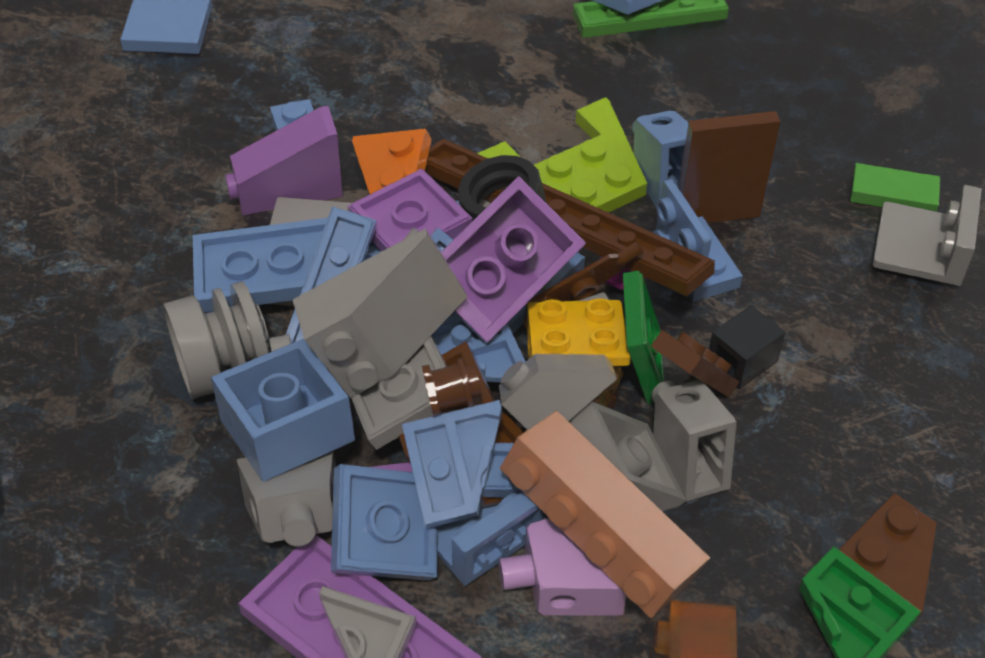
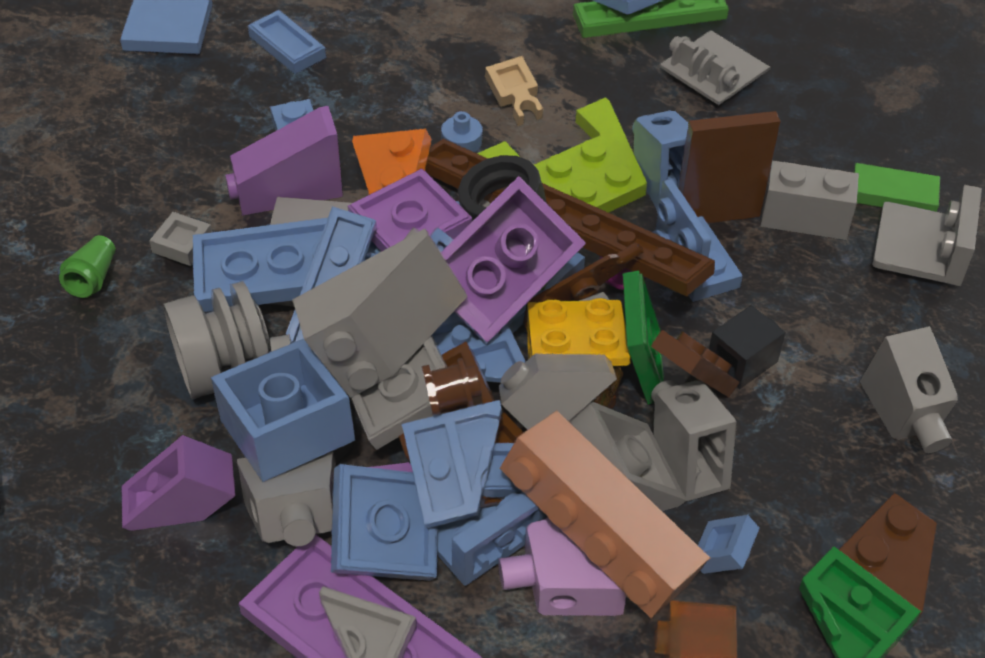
none -> bright green cone [59,235,116,298]
none -> medium lavender slope [122,435,235,531]
none -> light grey plate [149,212,212,266]
none -> medium blue tile [248,10,326,74]
none -> medium blue tile [441,111,482,152]
none -> tan plate [485,56,543,126]
none -> light grey hinge [659,30,770,105]
none -> medium blue plate [698,515,759,574]
none -> light grey slope [760,160,859,240]
none -> light grey torso [860,326,958,453]

